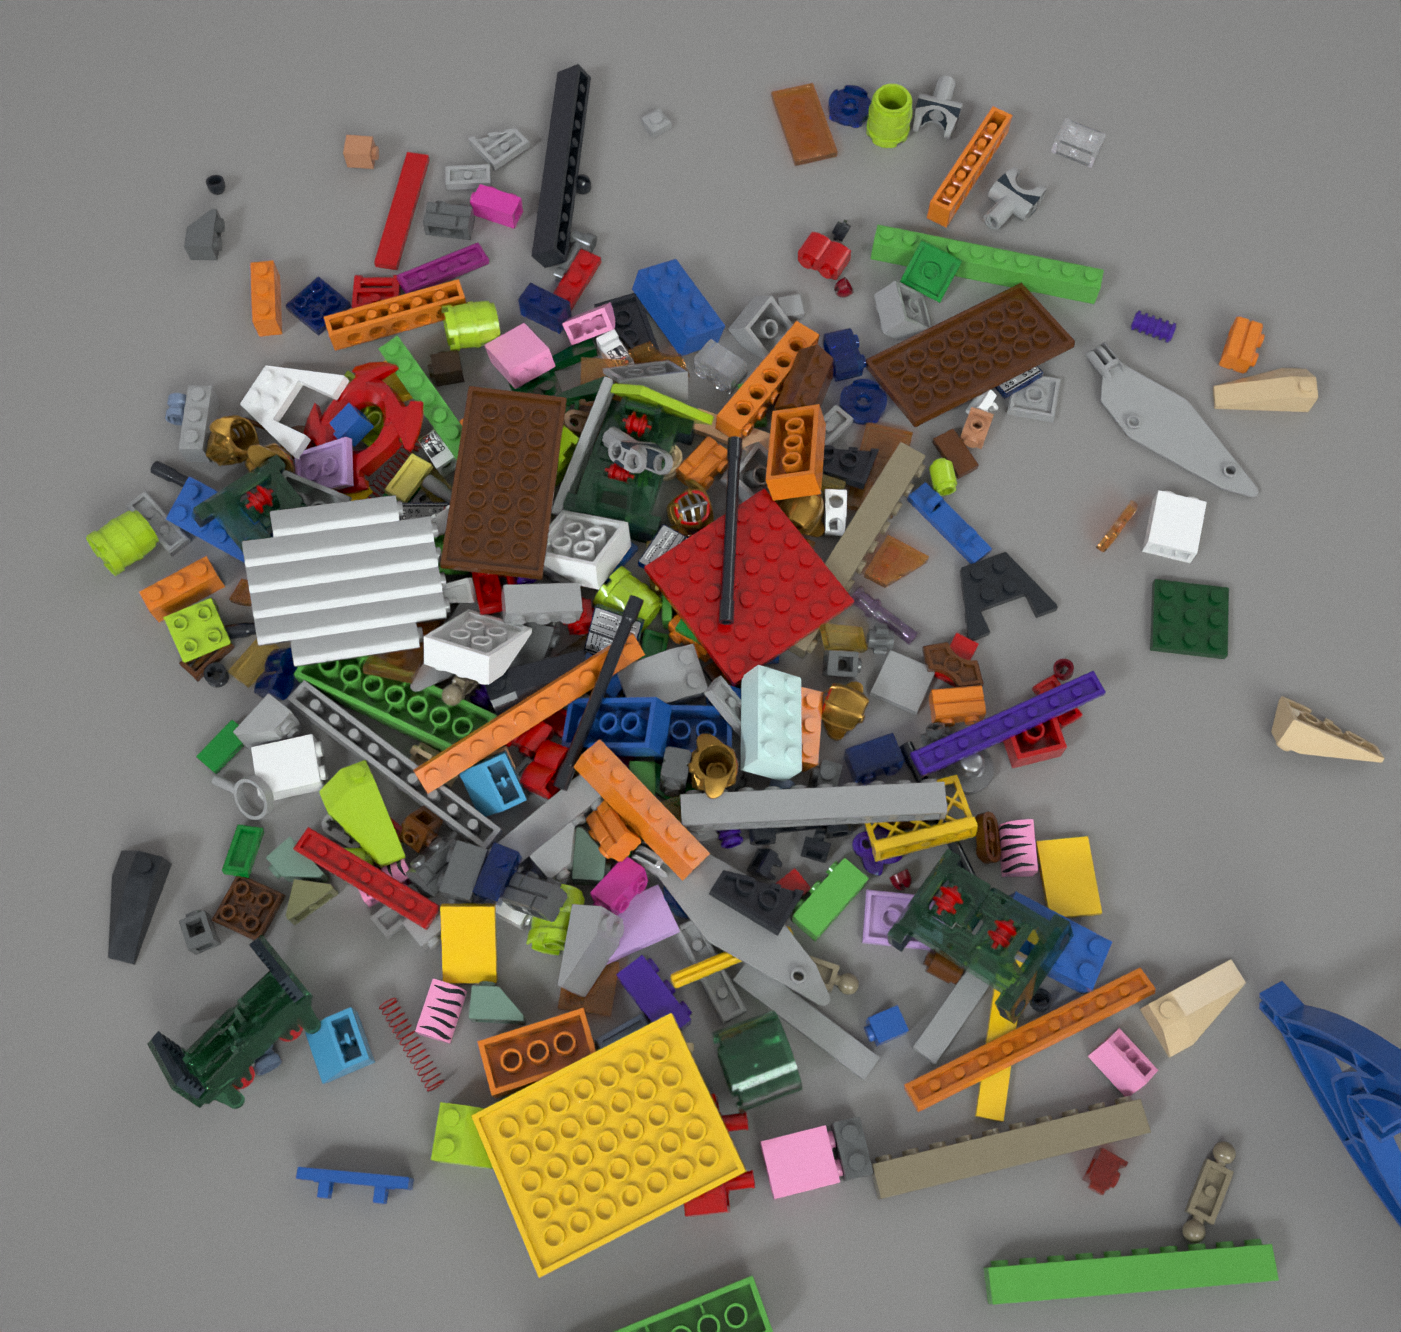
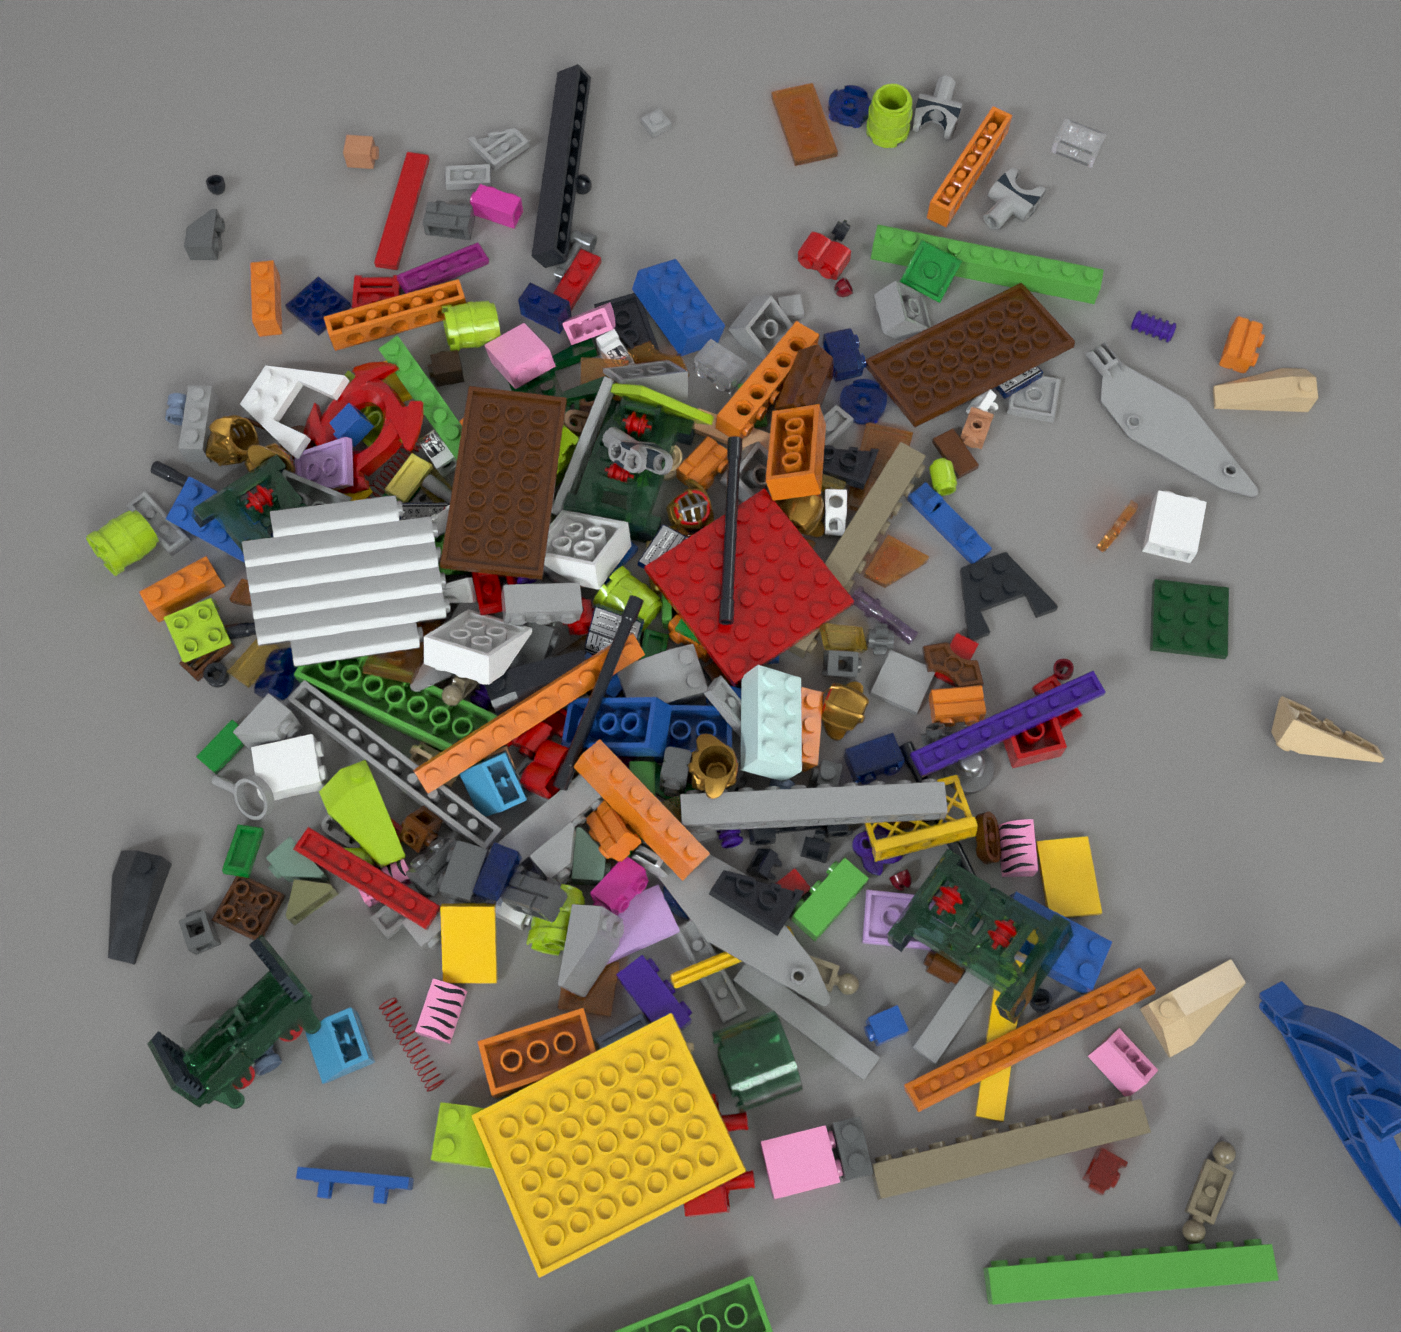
sand green slope [469,981,526,1025] -> none

